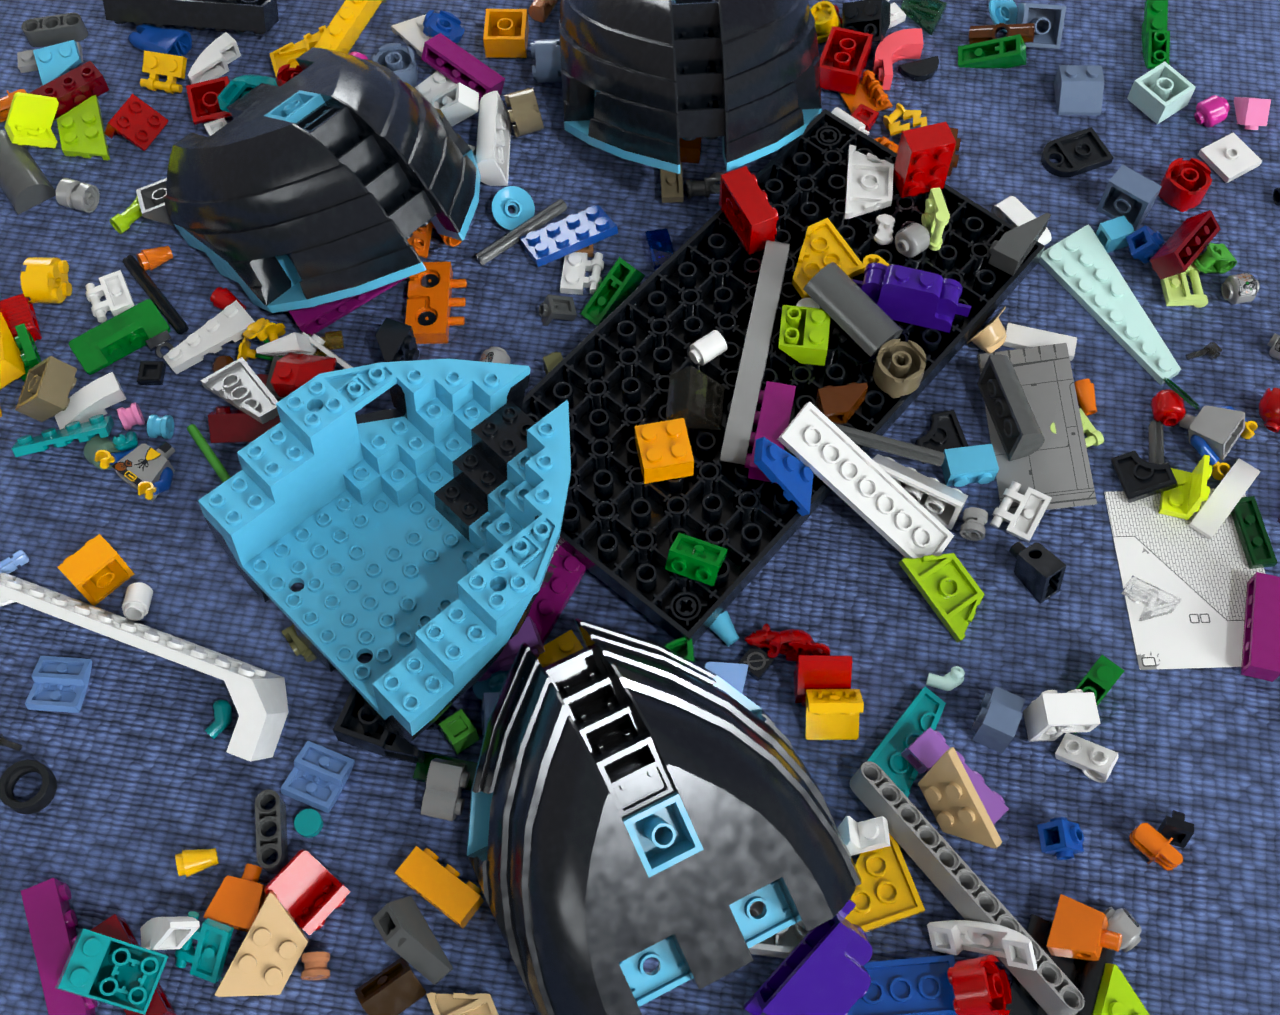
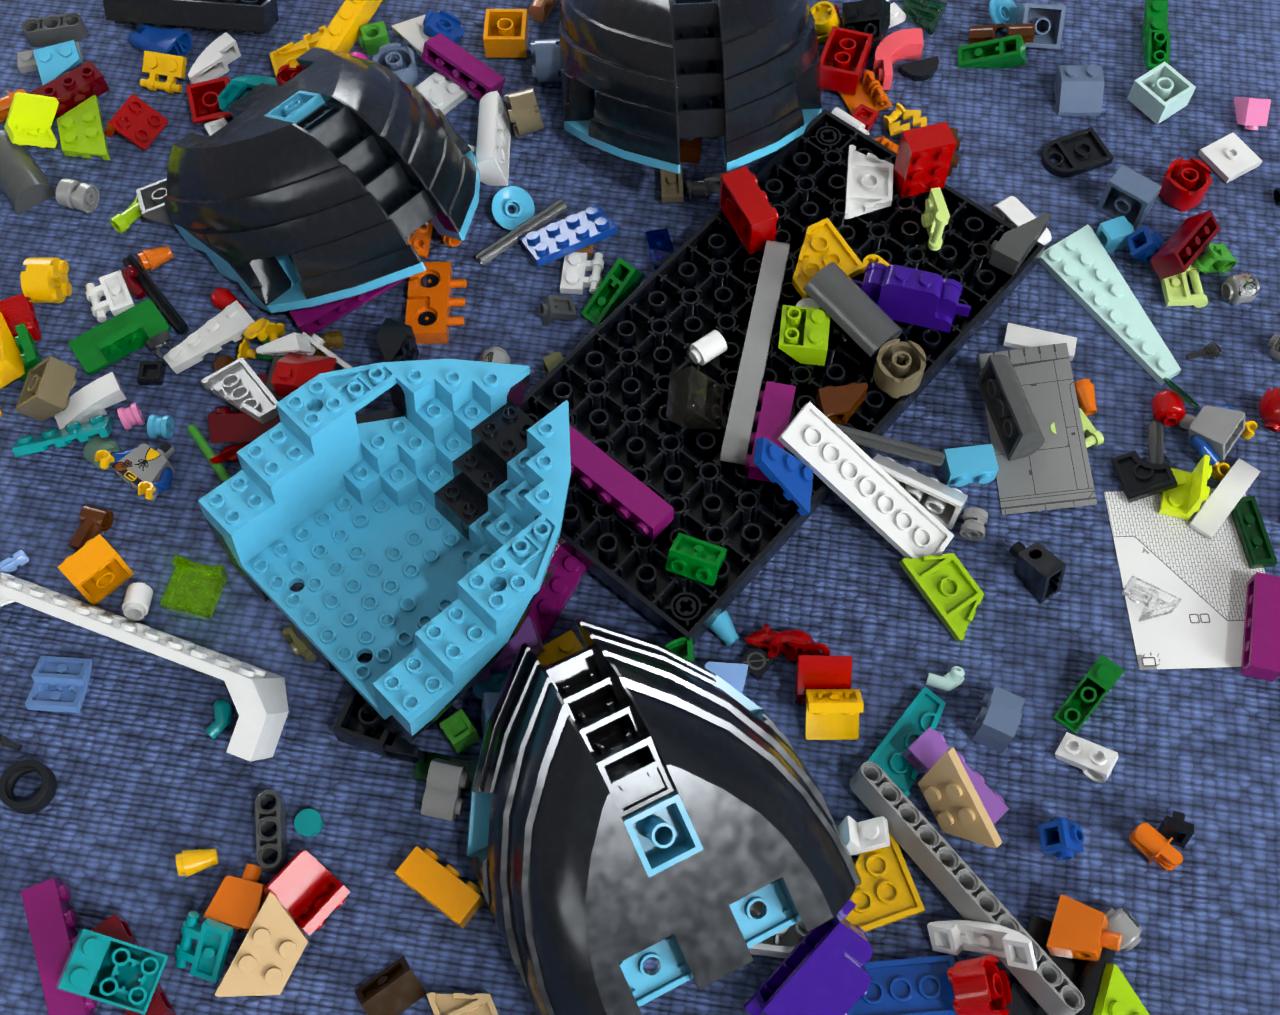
teal arm [112,431,138,451] -> none
white slope [140,916,200,950] -> none
medium blue slope [280,741,355,814] -> none
nougat wheel [301,952,330,980] -> none
dark grey slope [372,896,453,985] -> none
white brick [432,83,479,127] -> none
light orange brick [635,418,694,484] -> none
white piece [874,214,895,245] -> none
light grey head [895,223,930,258] -> none
black tile [915,410,968,464] -> none
tan piece [967,306,1006,354] -> none
white plate [990,481,1052,543] -> none
white brick [1023,689,1101,742] -> none
dark pink head [1194,95,1230,128] -> none
none -> reddish brown piece [68,504,114,551]
none -> dark red arm [121,265,147,300]
none -> clear neon green piece [160,555,229,620]
none -> red piece [209,442,251,464]
none -> bright green brick [358,21,390,56]
none -> magenta brick [569,425,674,540]

